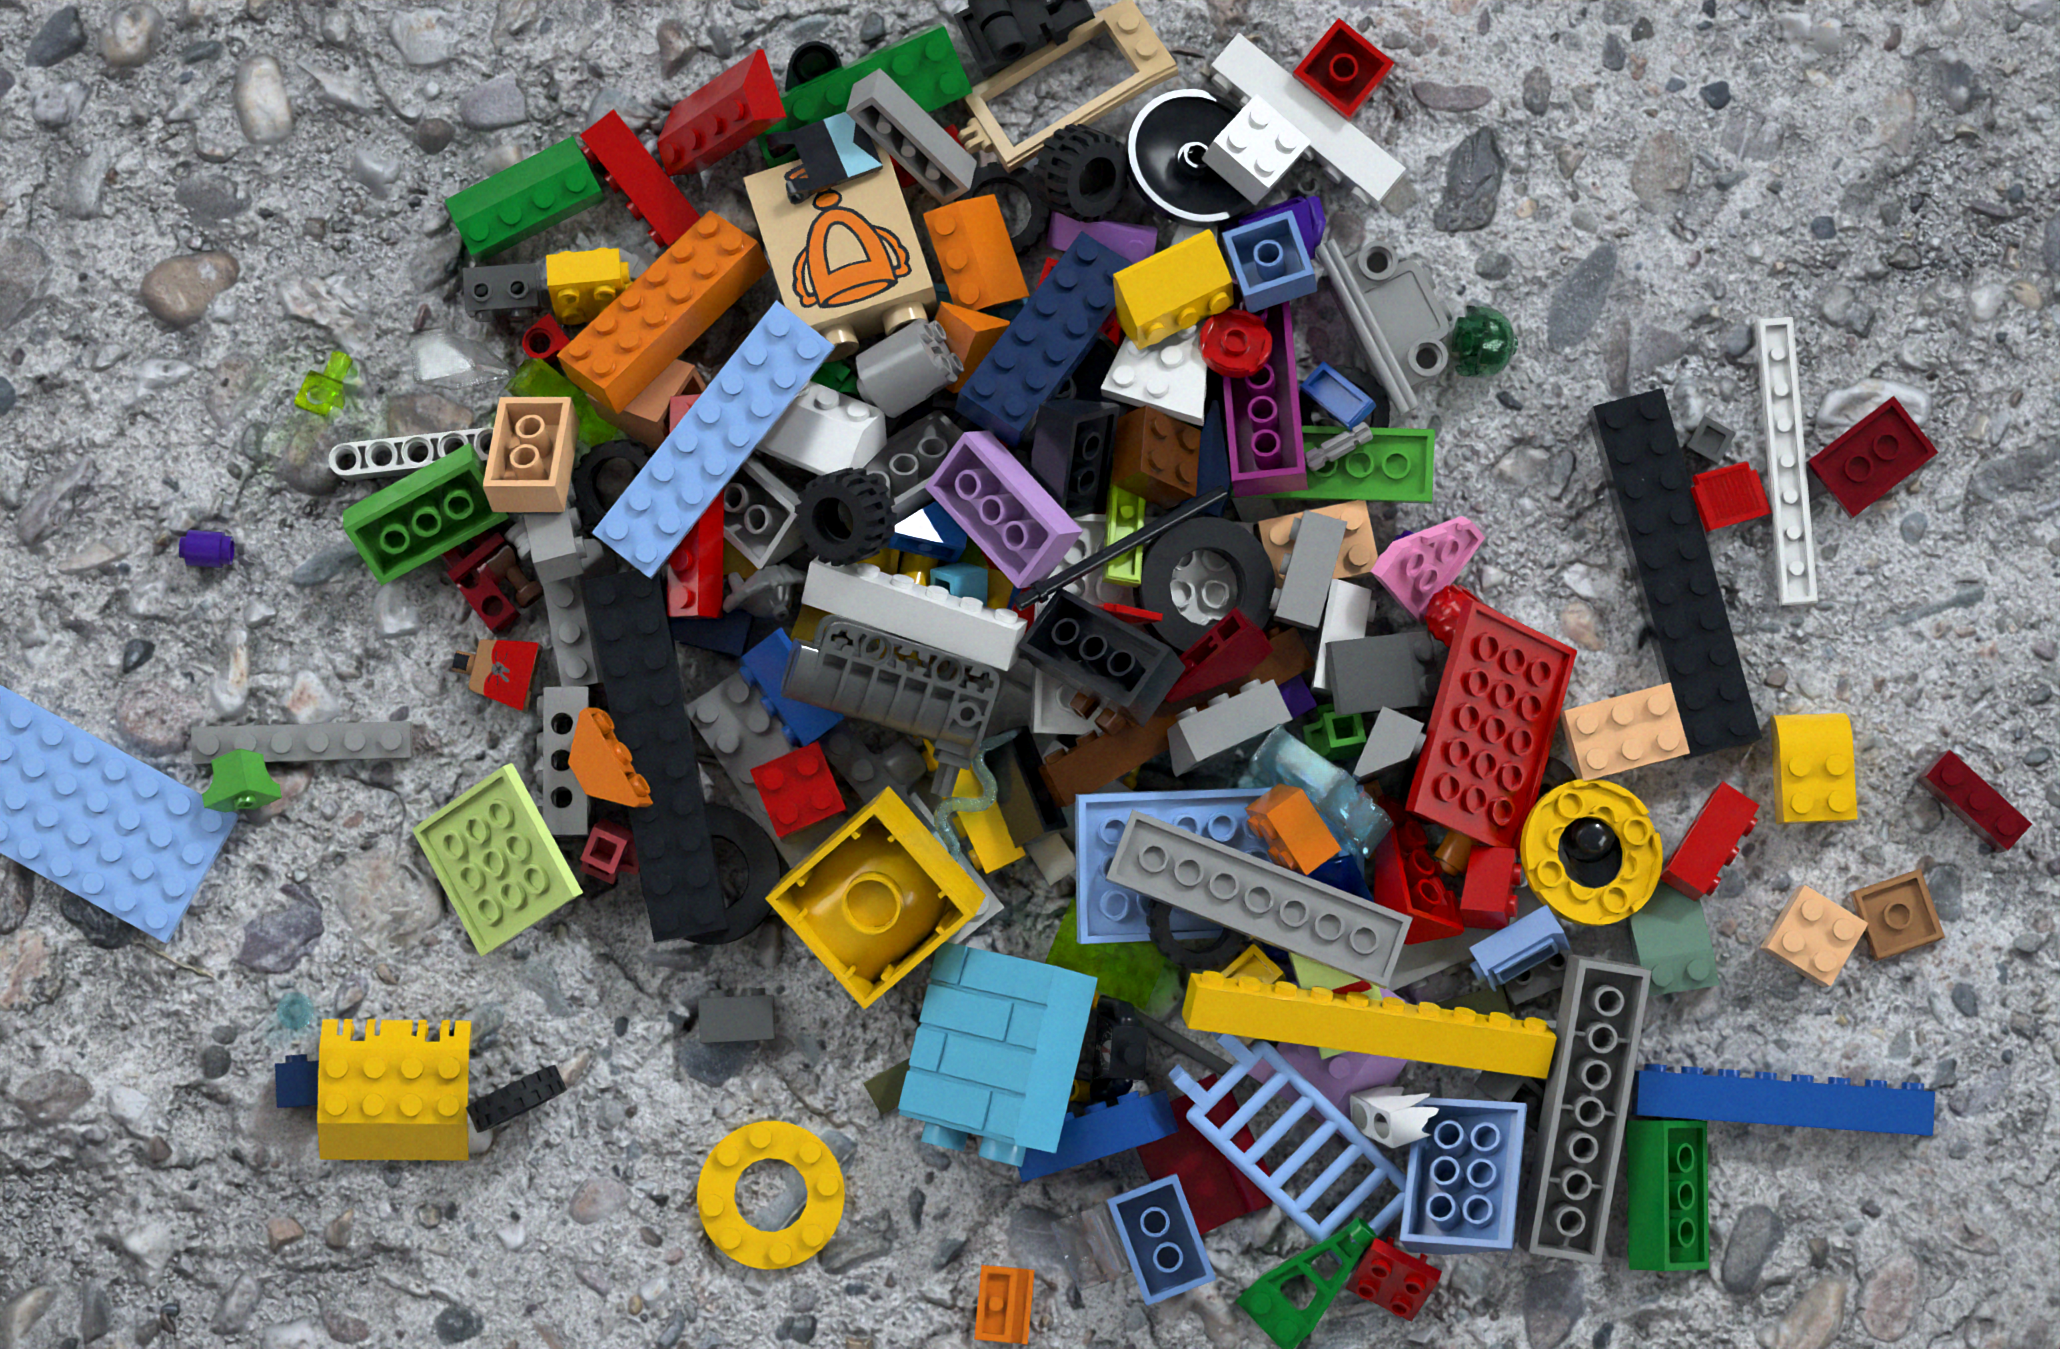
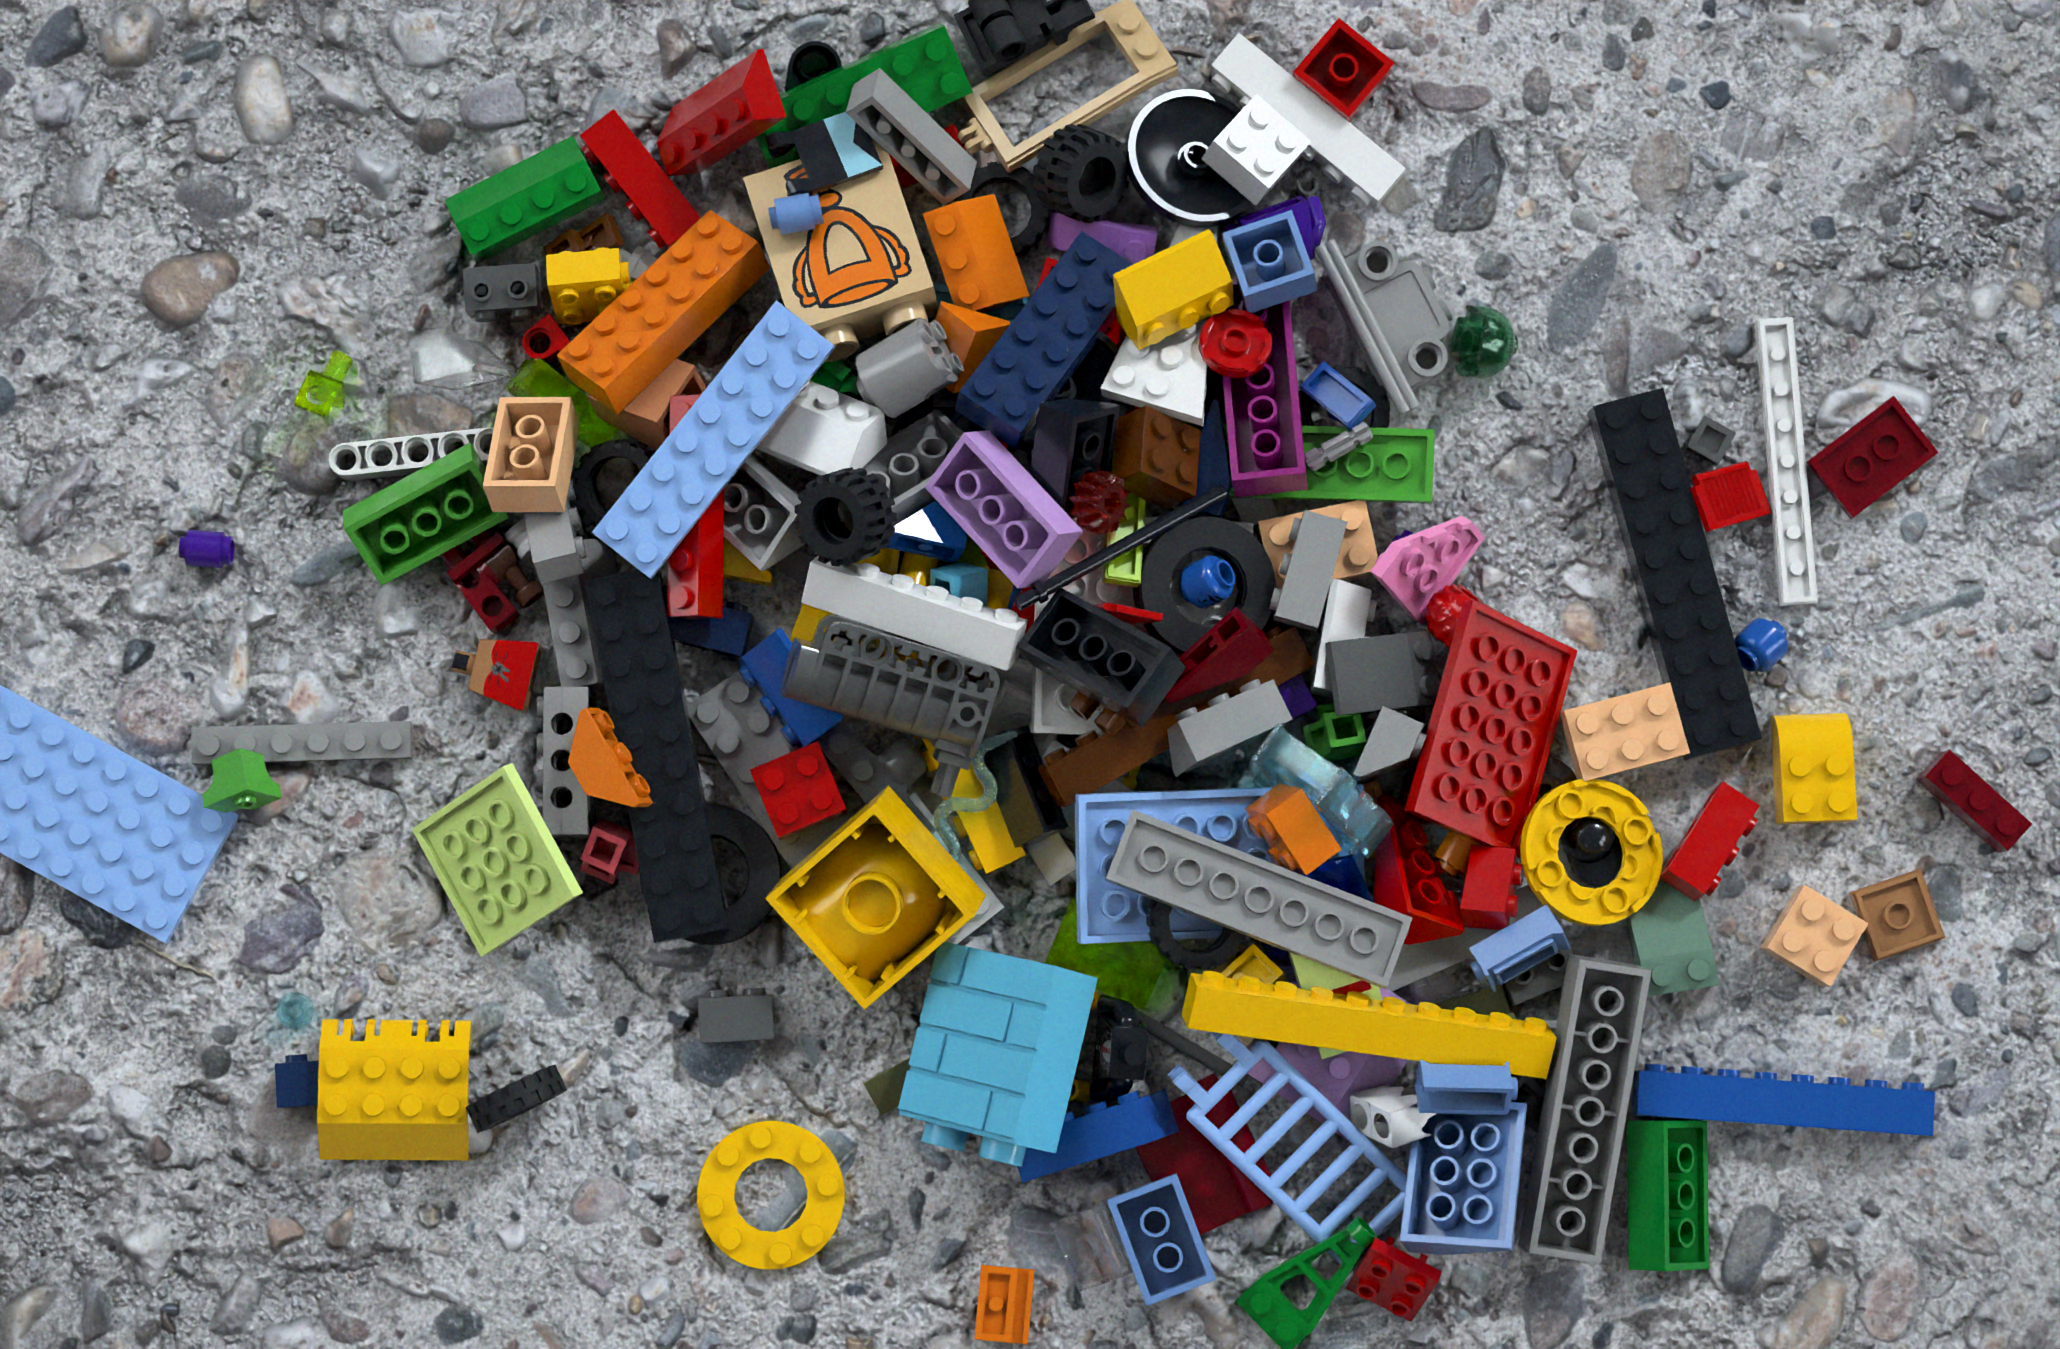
dark grey piece [723,560,807,621] -> none
none -> reddish brown slope [543,213,625,255]
none -> medium blue brick [768,193,824,235]
none -> clear red gear [1069,471,1131,534]
none -> blue head [1179,555,1235,609]
none -> medium blue window [1415,1060,1518,1115]
none -> blue head [1734,618,1788,672]

